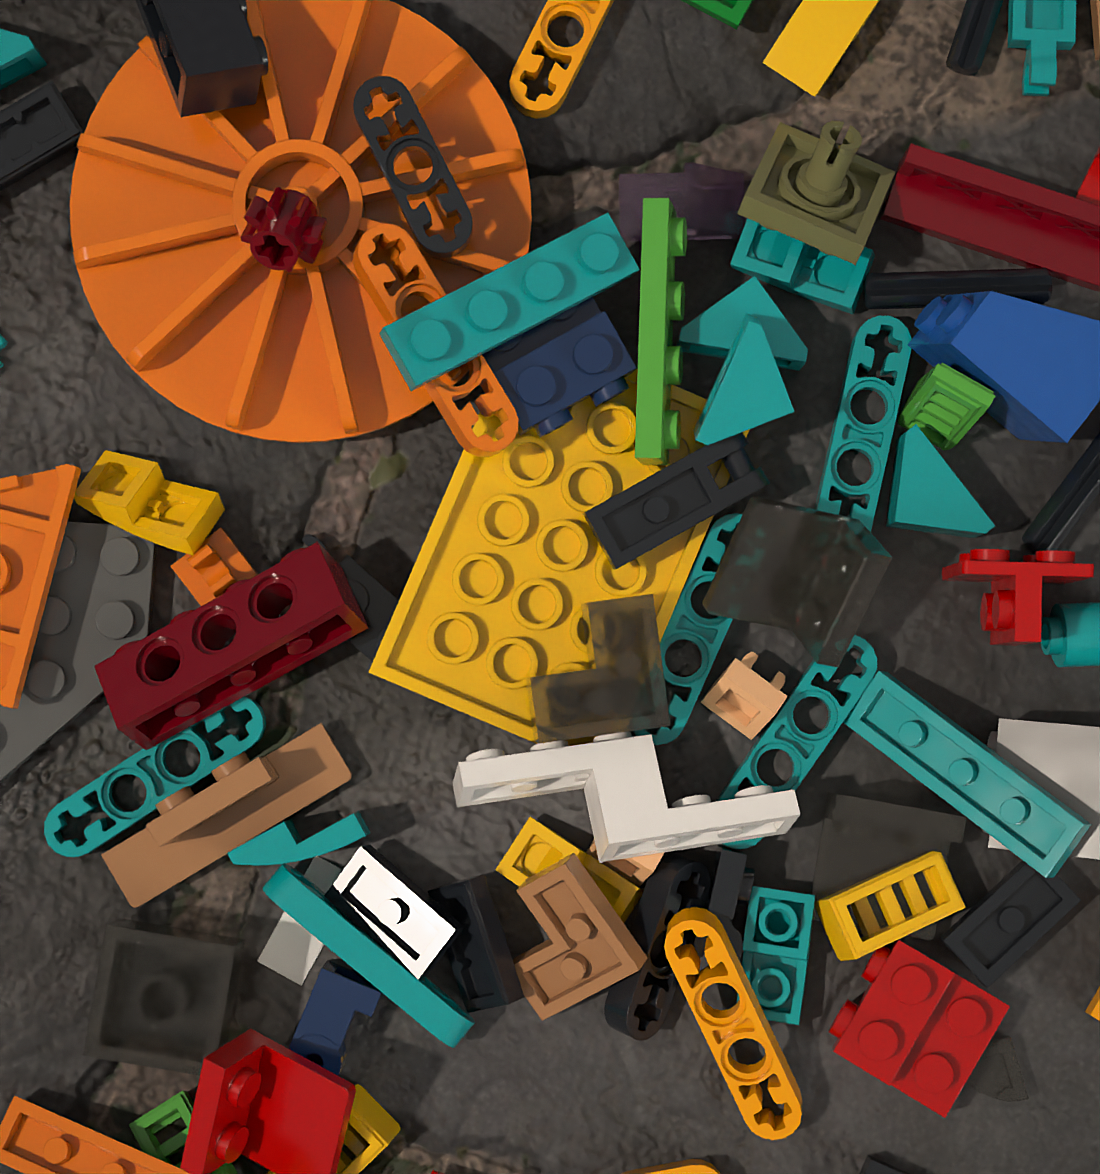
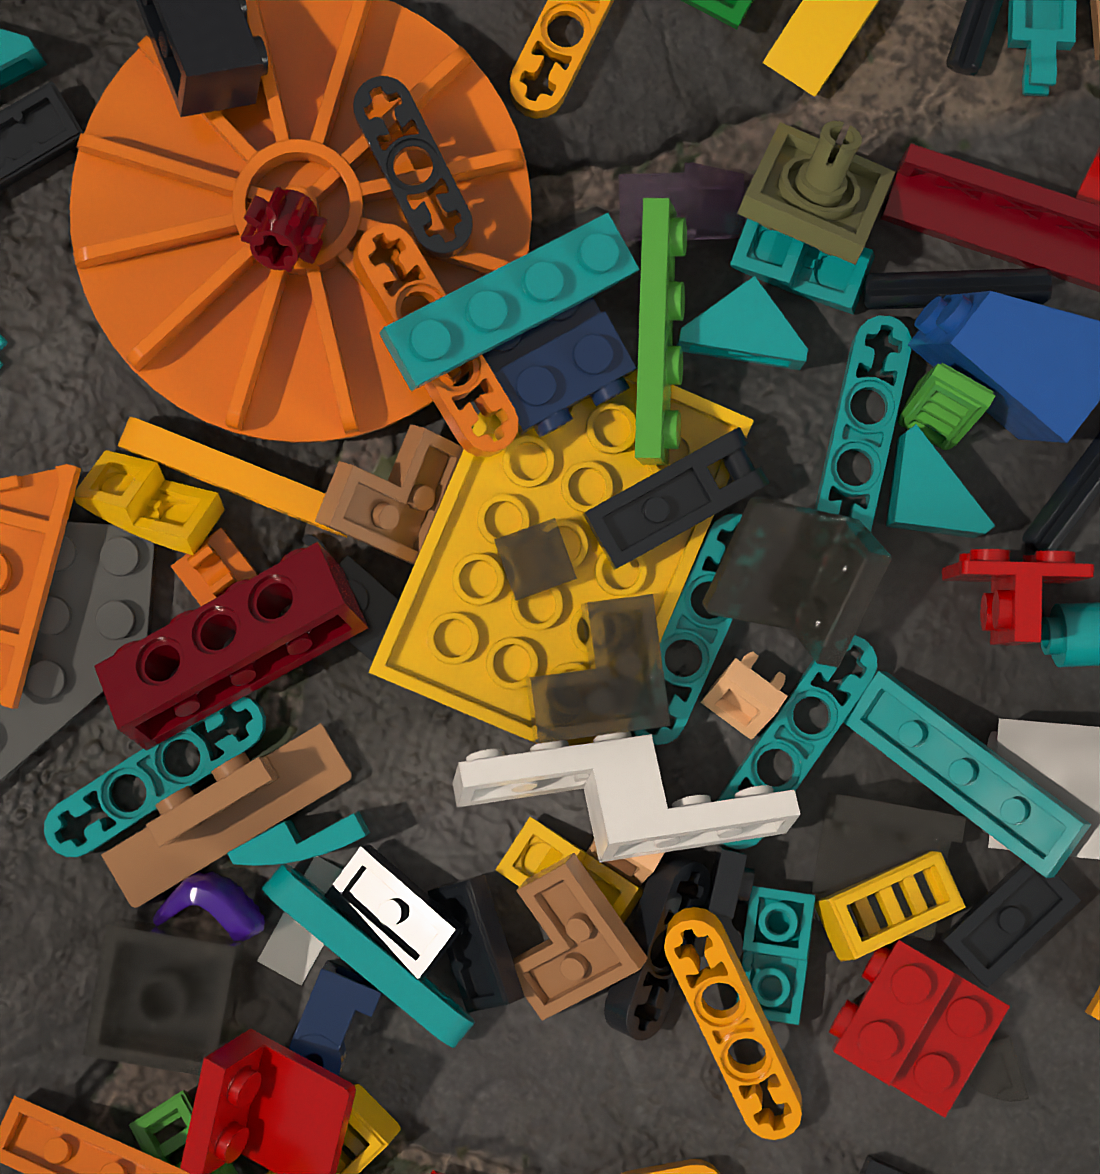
teal slope [693,313,794,445] -> none
none -> light orange beam [118,416,348,538]
none -> dark purple hair [152,871,265,941]
none -> medium nougat plate [315,424,464,565]
none -> clear smoke tile [493,518,577,601]

